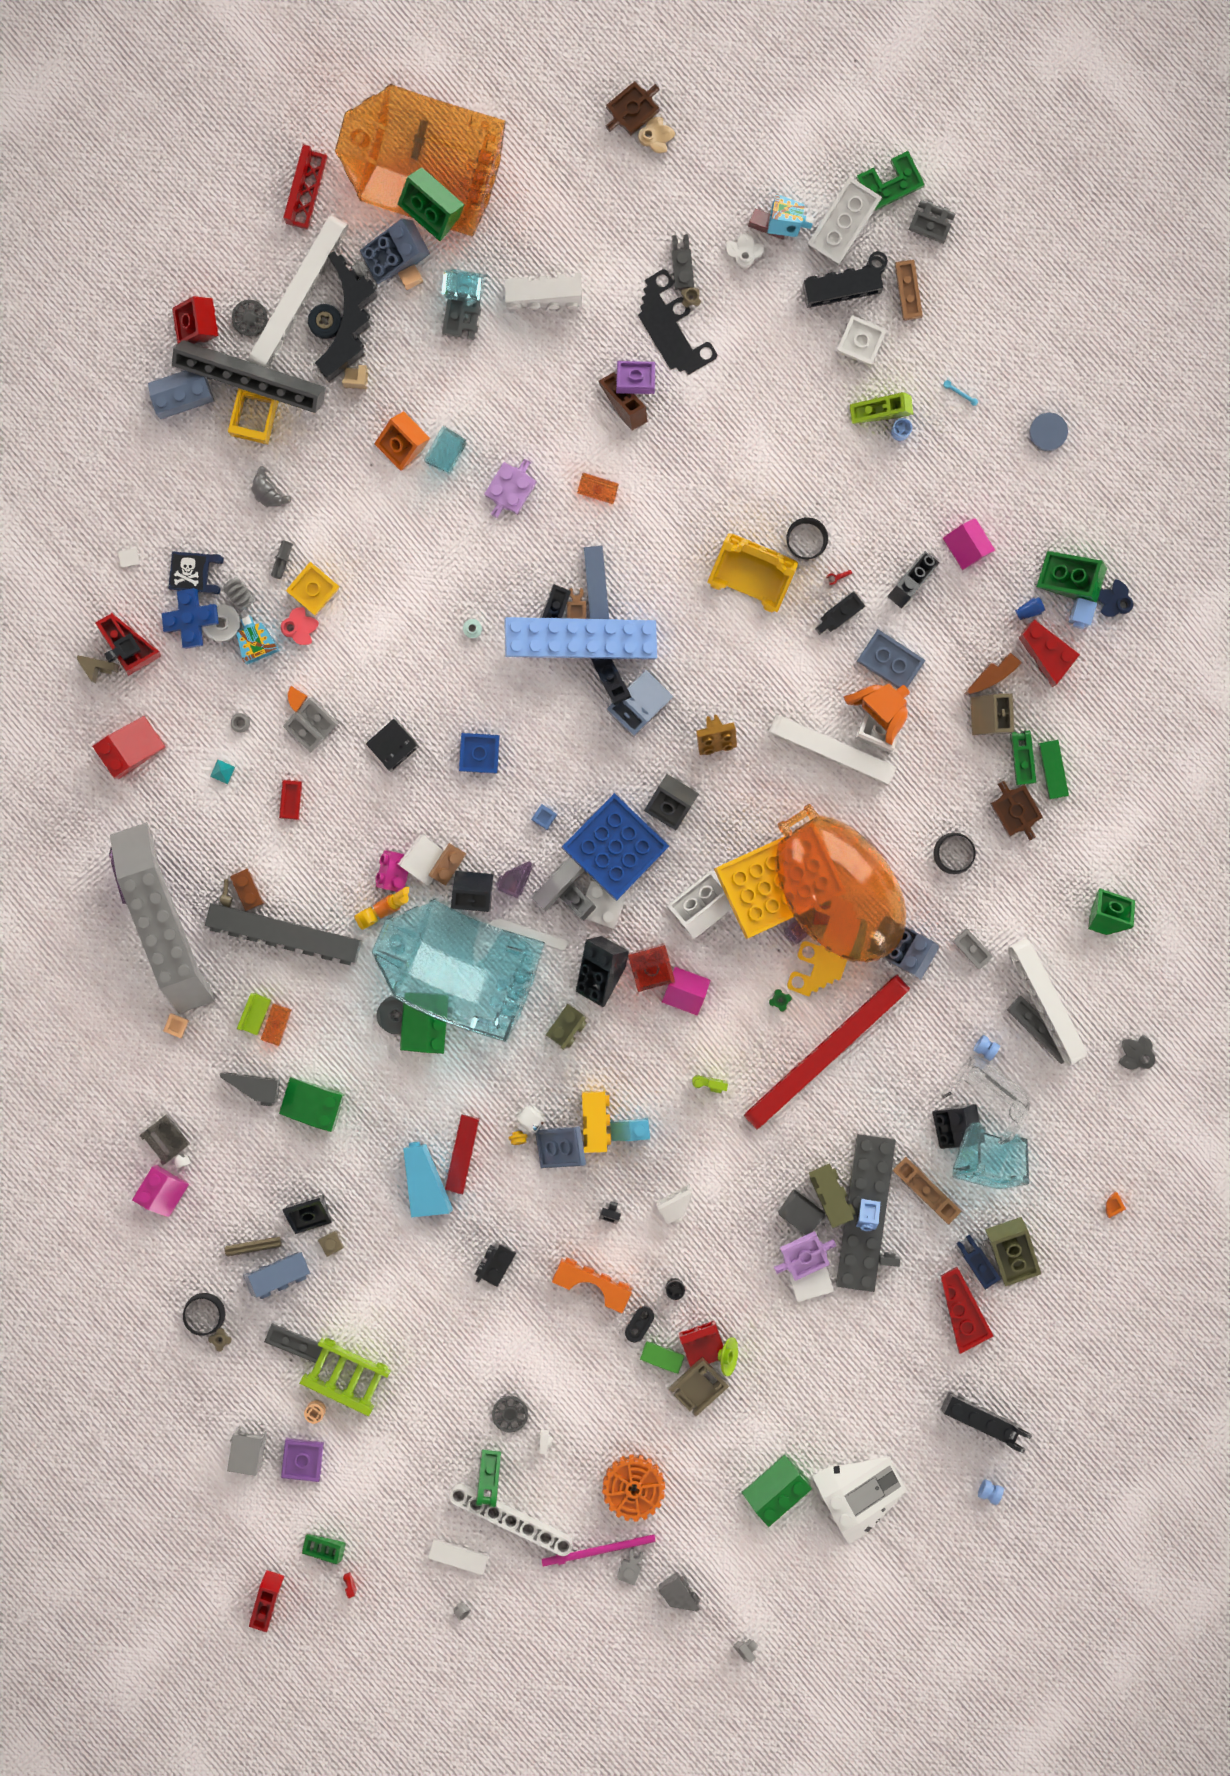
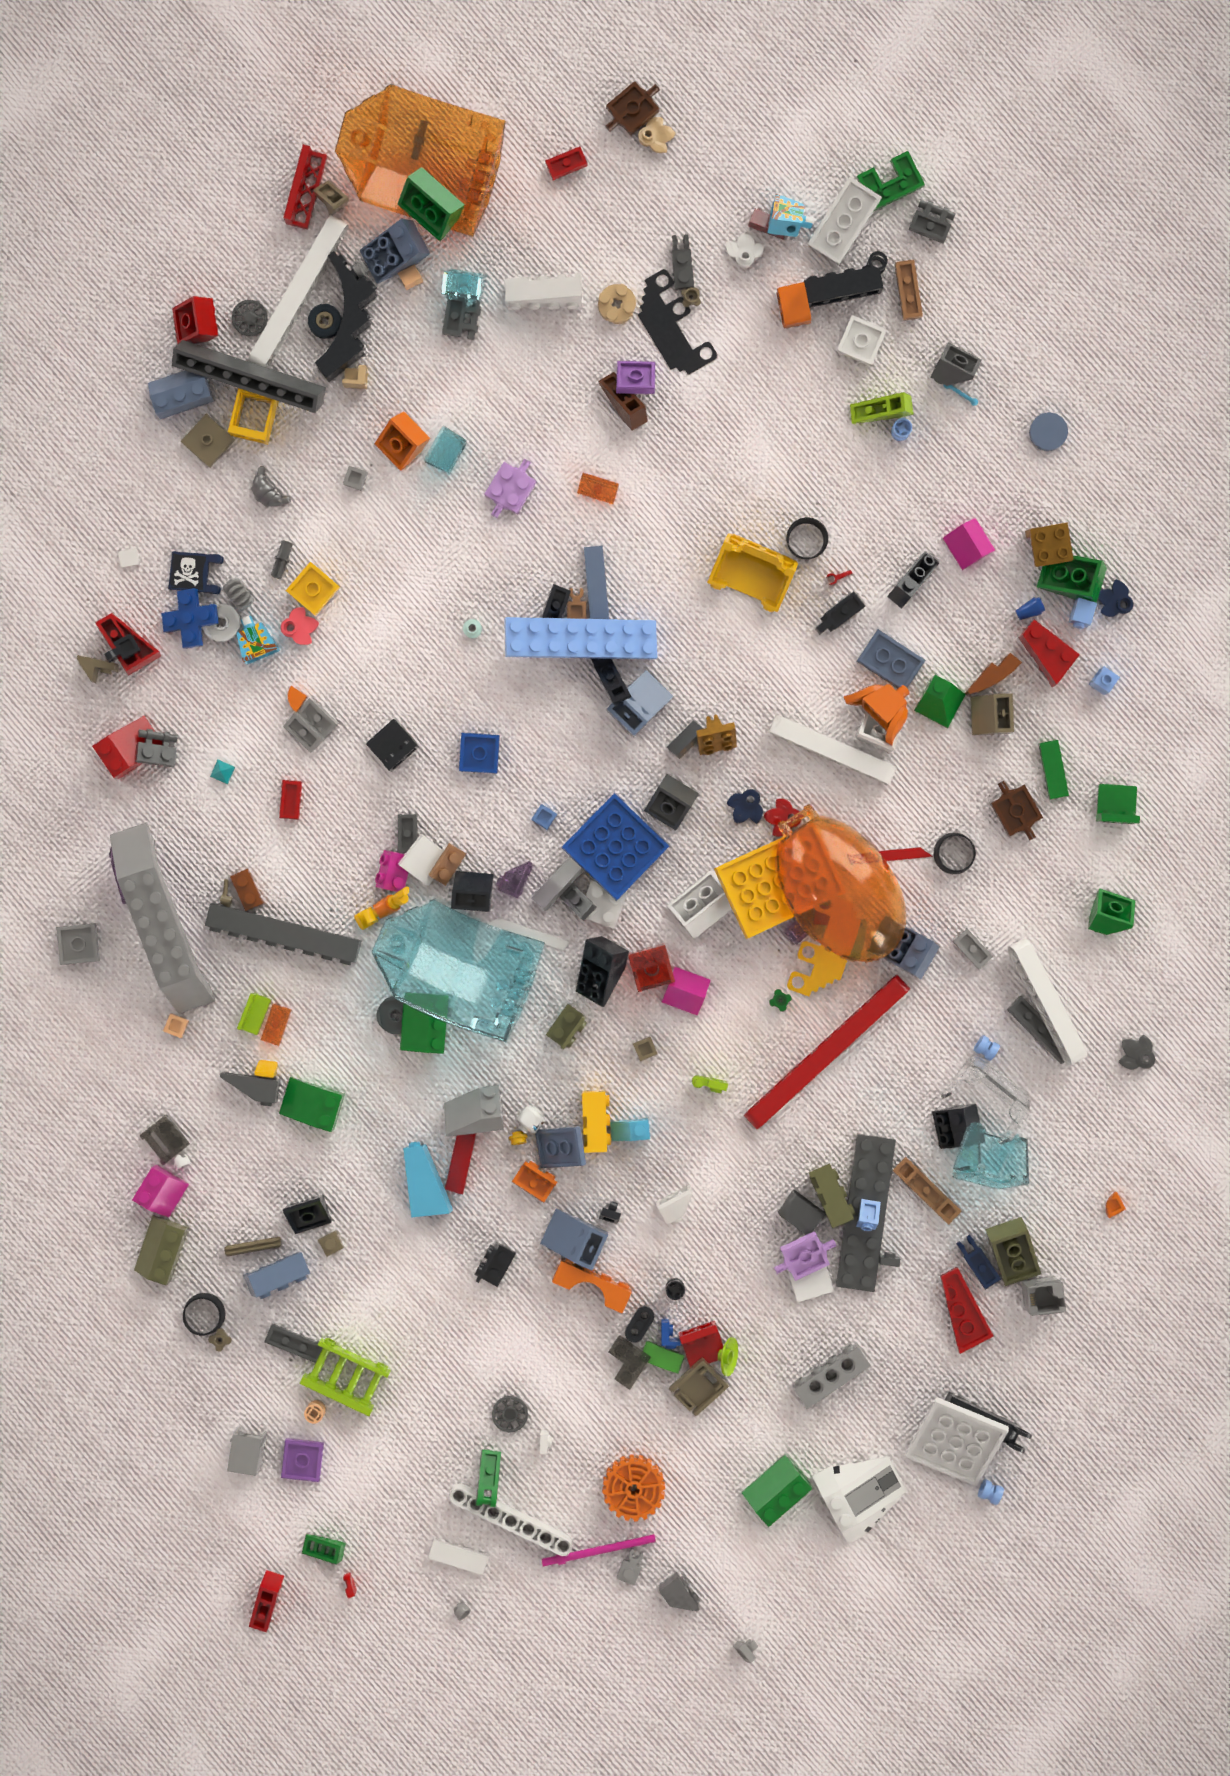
light grey plate [231,713,250,733] -> none
green plate [1010,730,1037,785] -> none
none -> light grey plate [56,923,100,965]
none -> olive slope [134,1215,189,1286]
none -> dark grey plate [135,729,178,768]
none -> dark tan plate [180,414,235,468]
none -> yellow slope [254,1060,278,1078]
none -> dark tan slope [313,180,349,215]
none -> light grey plate [343,466,368,491]
none -> dark grey plate [398,814,418,853]
none -> light grey slope [444,1085,504,1137]
none -> orange bracket [512,1161,557,1203]
none -> sand blue slope [540,1208,608,1271]
none -> red plate [545,146,588,180]
none -> tan plate [598,284,636,324]
none -> clear smoke plate [608,1335,651,1390]
none -> dark tan plate [633,1036,658,1061]
none -> blue bracket [661,1319,681,1349]
none -> dark grey tile [667,720,704,759]
none -> dark blue plate [727,789,763,824]
none -> red plate [764,799,802,837]
none -> orange piece [776,282,811,329]
none -> light grey brick [793,1343,871,1409]
none -> red sticker [847,847,933,865]
none -> white plate [905,1397,1009,1486]
none -> green slope [914,675,966,728]
none -> dark grey slope [930,342,982,386]
none -> light grey piece [1021,1276,1066,1316]
none -> pearl gold bracket [1025,522,1073,567]
none -> light blue brick [1088,666,1120,695]
none -> green bracket [1096,784,1140,824]

